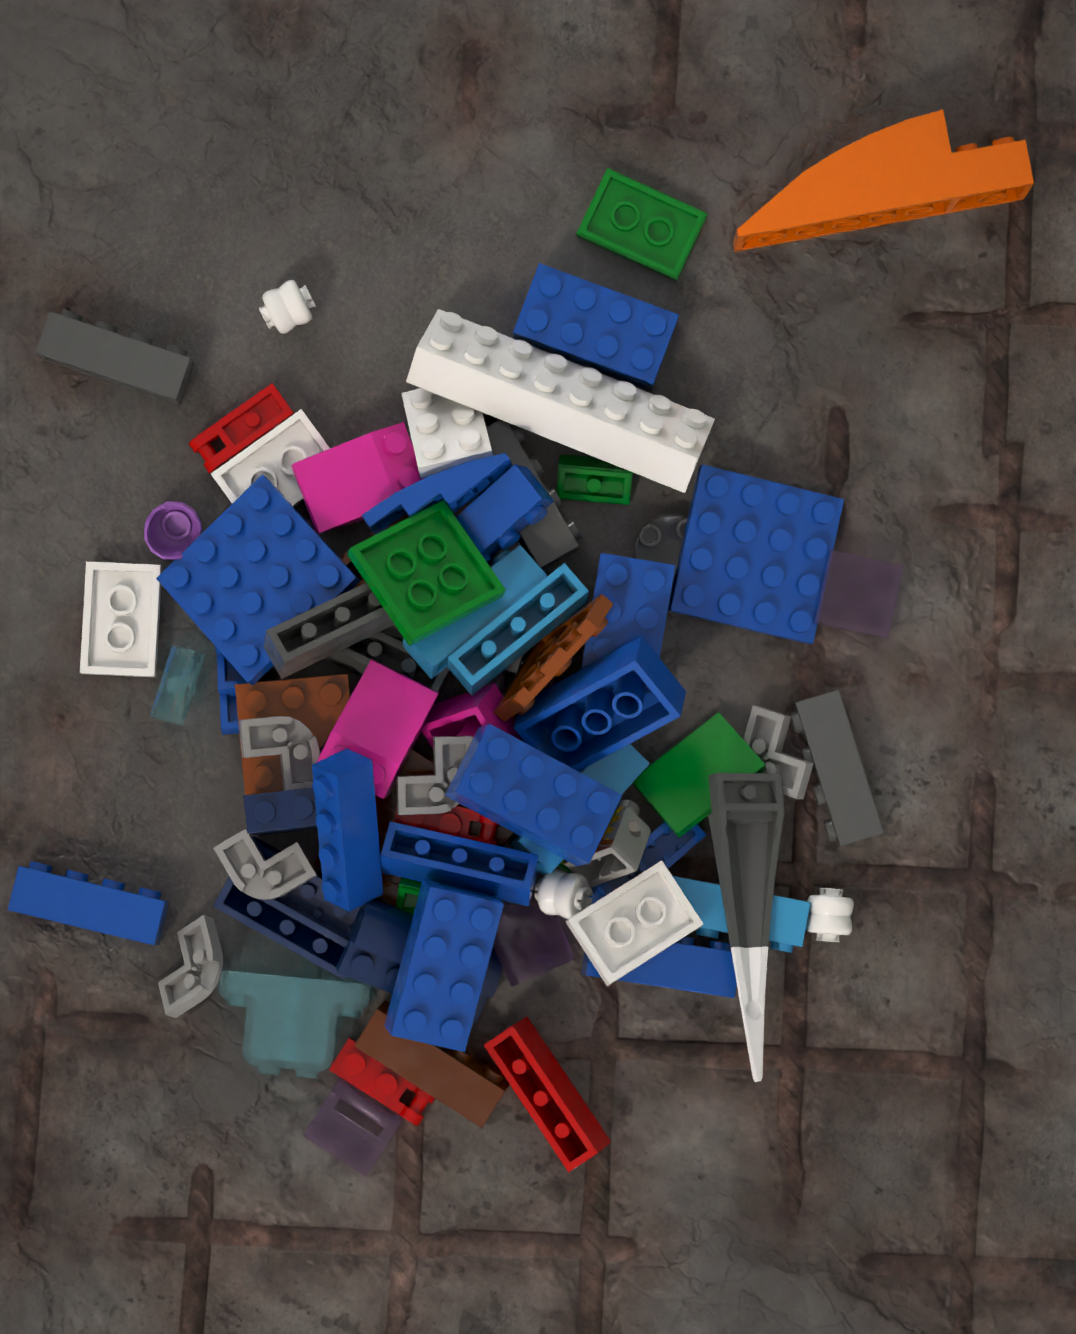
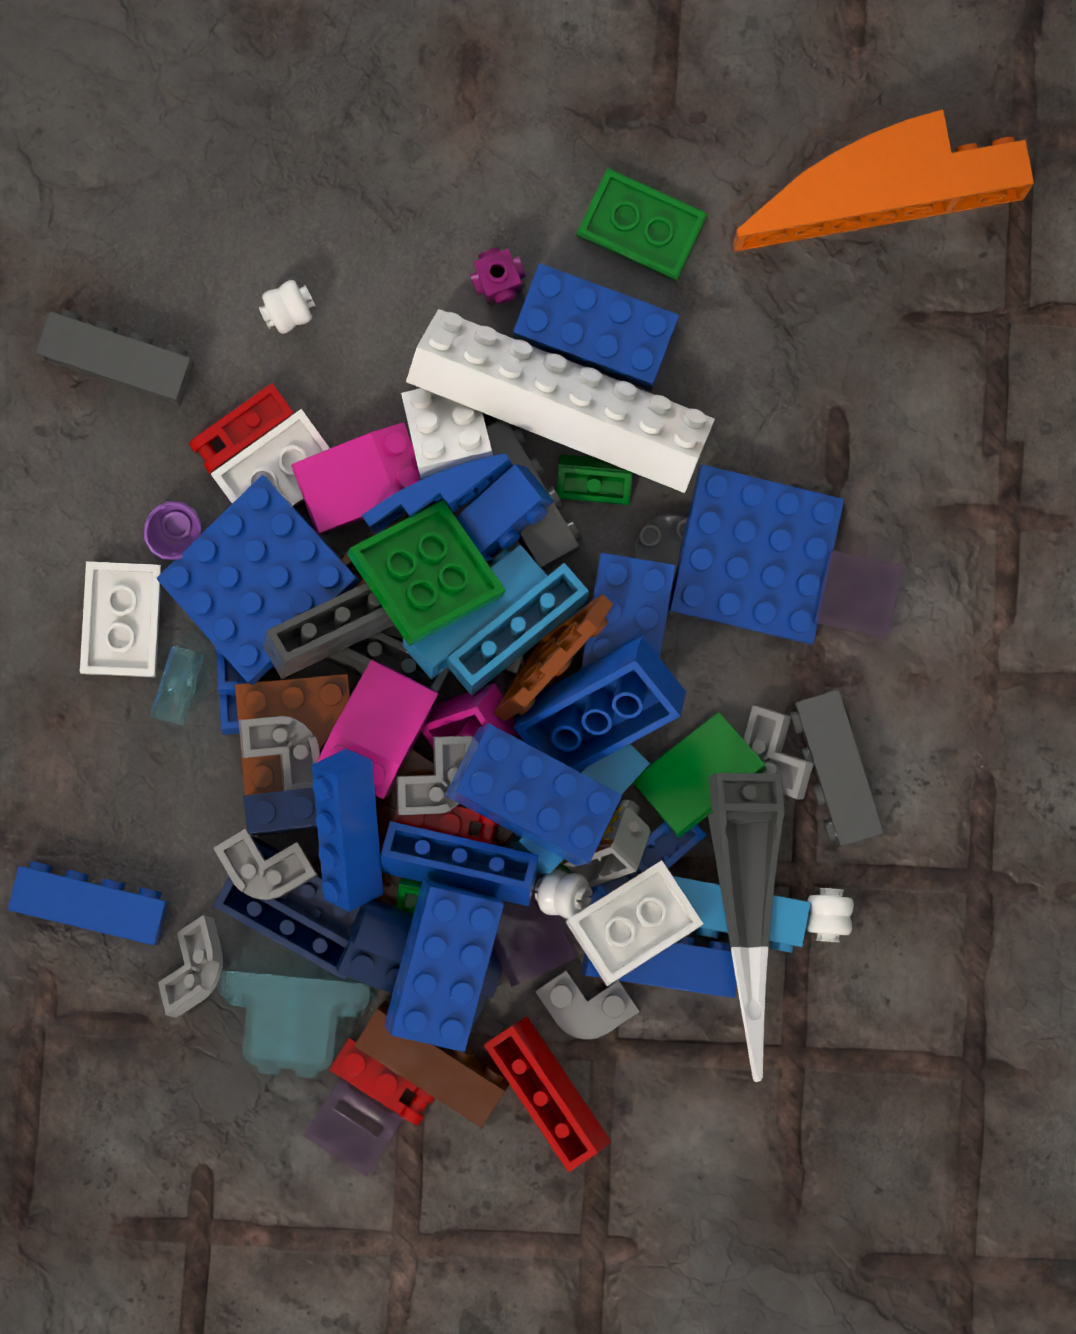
none -> magenta brick [470,247,526,304]
none -> light grey plate [535,971,640,1039]

